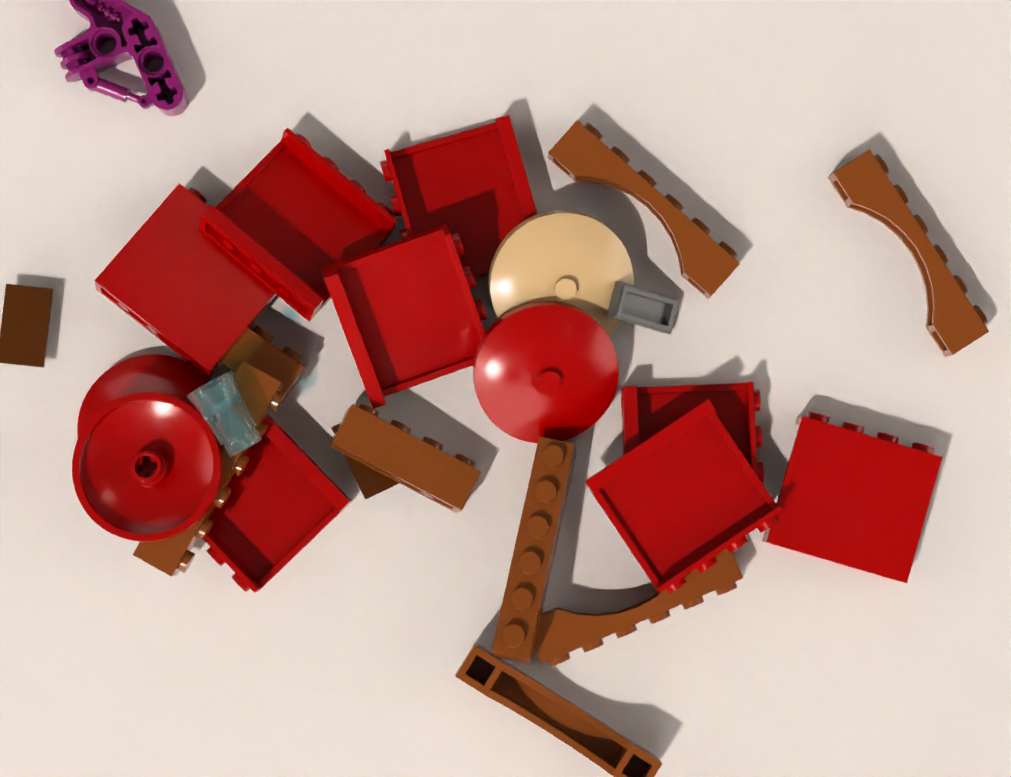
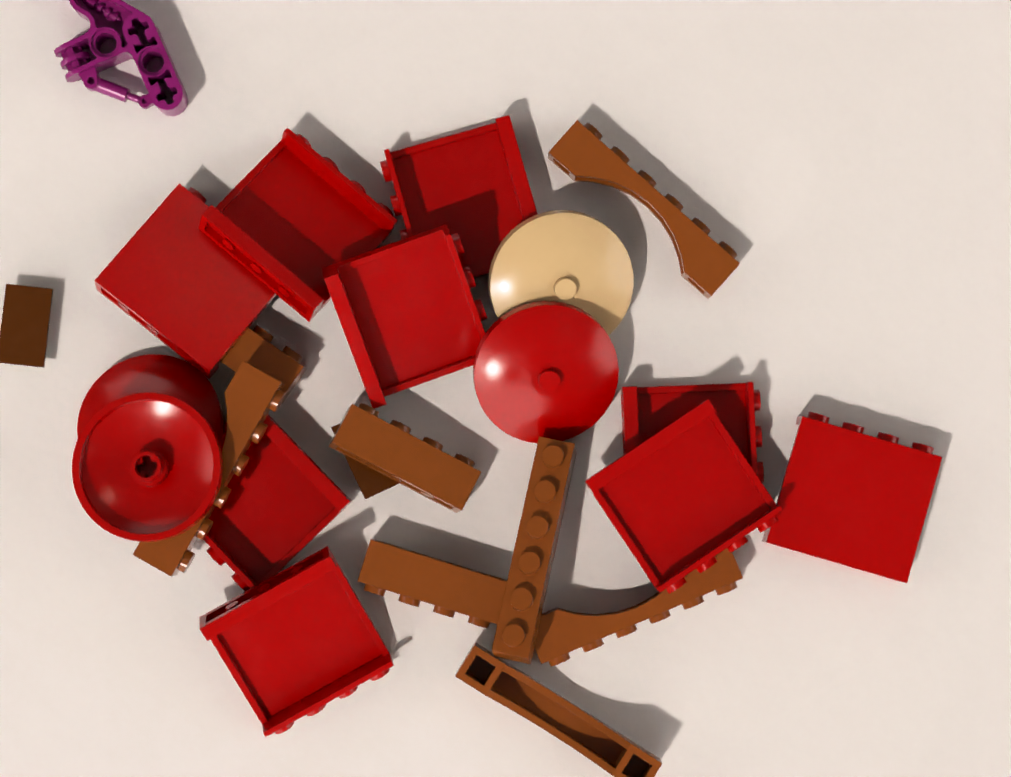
clear light blue plant [186,371,262,458] -> none
dark grey tile [607,281,679,334] -> none
dark orange arch [828,149,989,357] -> none
none -> red panel [199,546,394,737]
none -> dark orange brick [358,539,507,628]

